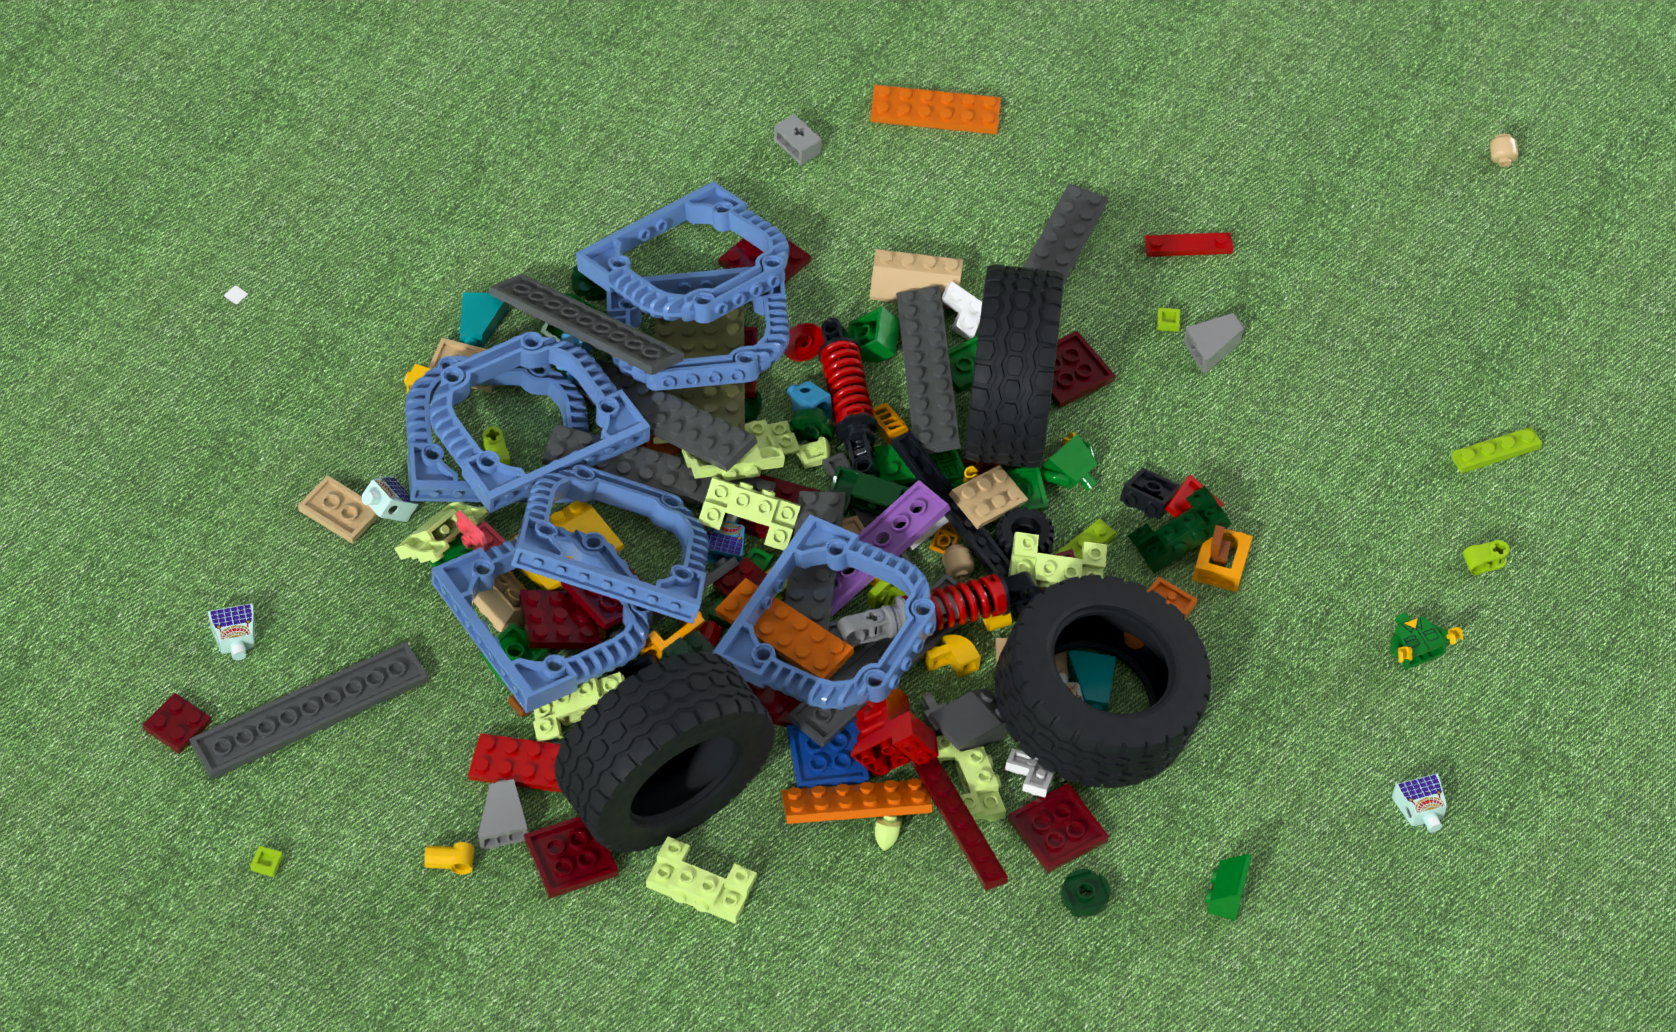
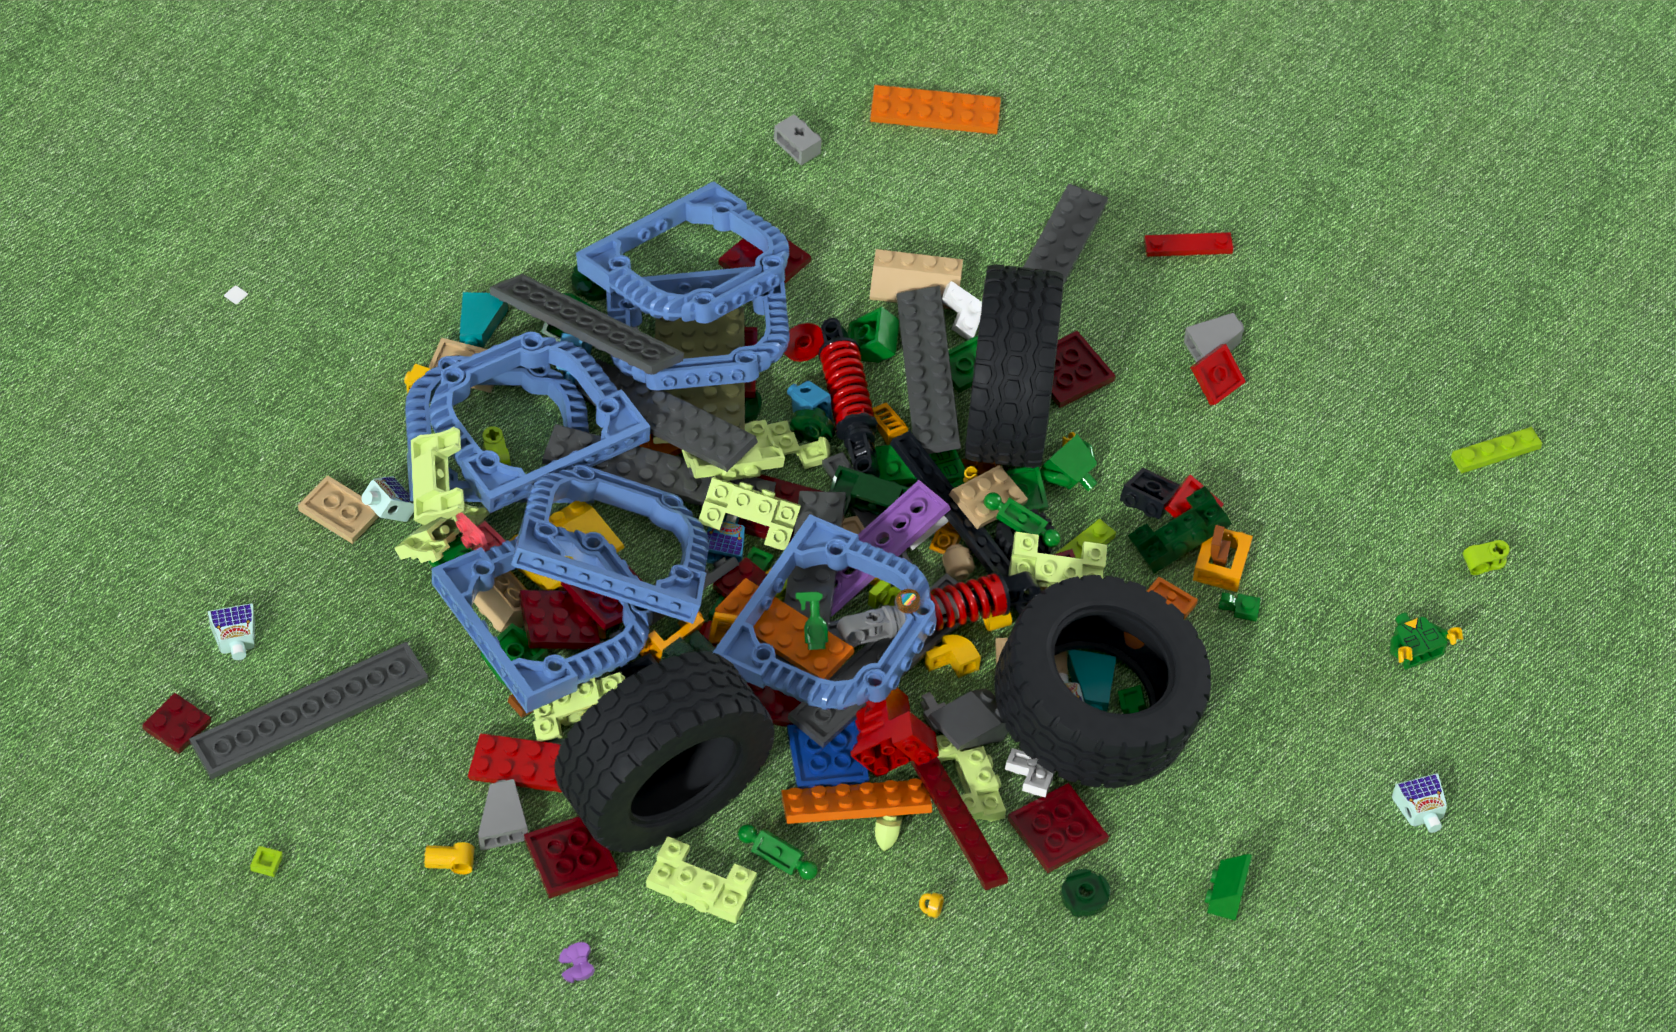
lime plate [1157,308,1180,332] -> none
tan head [1490,133,1518,167] -> none
none -> yellowish green bracket [411,427,464,525]
none -> medium lavender piece [559,942,595,983]
none -> light orange slope [709,612,738,644]
none -> green plate [738,824,818,880]
none -> green piece [796,591,828,650]
none -> clear orange tile [896,589,921,613]
none -> yellow tile [919,893,944,918]
none -> green plate [984,492,1061,548]
none -> green plate [1118,685,1147,714]
none -> red plate [1190,344,1246,405]
none -> green plate [1218,592,1261,622]

